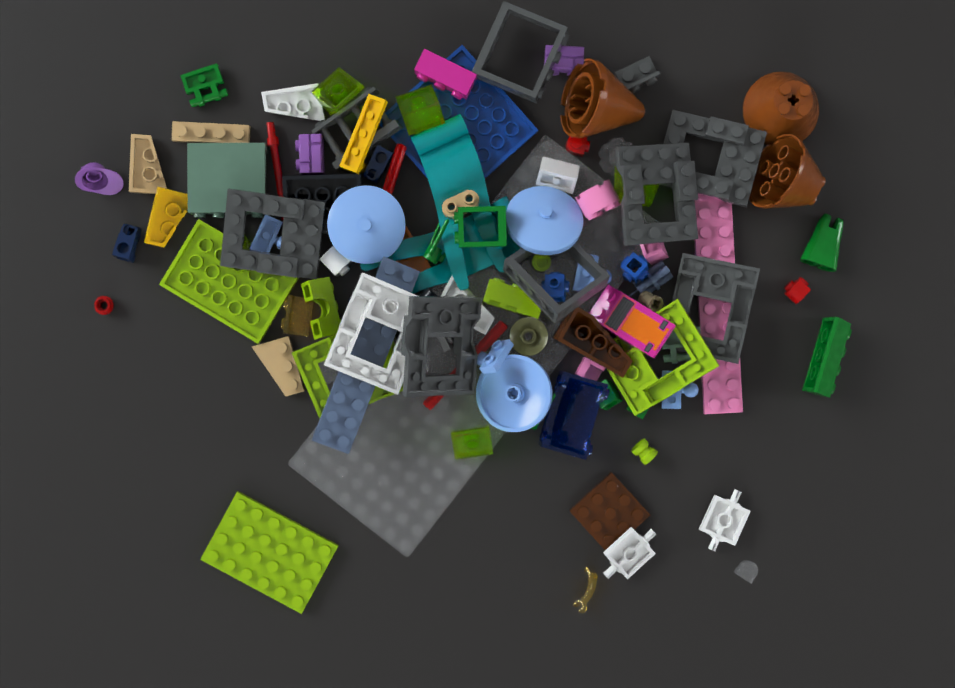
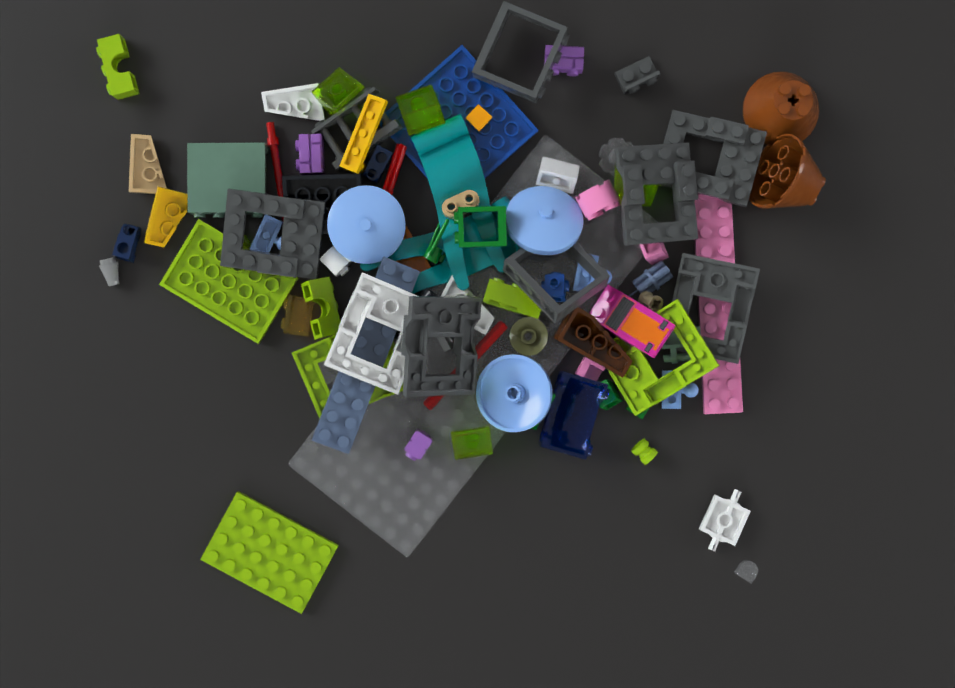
medium lavender piece [75,162,123,195] -> none
red plate [94,296,114,315] -> none
tan plate [172,121,251,143] -> none
green plate [180,63,228,107] -> none
tan wing [252,336,305,396] -> none
dark pink brick [414,49,477,100] -> none
light blue plate [477,339,514,374] -> none
lime plate [532,254,551,272] -> none
dark orange cone [560,58,645,138] -> none
red plate [566,136,590,157] -> none
reddish brown plate [569,472,650,550] -> none
clear yellow piece [573,567,598,613] -> none
white plate [603,527,657,579] -> none
blue brick [620,252,649,284] -> none
red plate [784,277,811,304] -> none
green piece [800,213,844,272] -> none
green slope [802,317,852,398] -> none
none -> lime arch [96,34,140,100]
none -> light grey cone [99,257,120,286]
none -> medium lavender brick [404,428,433,461]
none -> light orange tile [465,104,492,132]

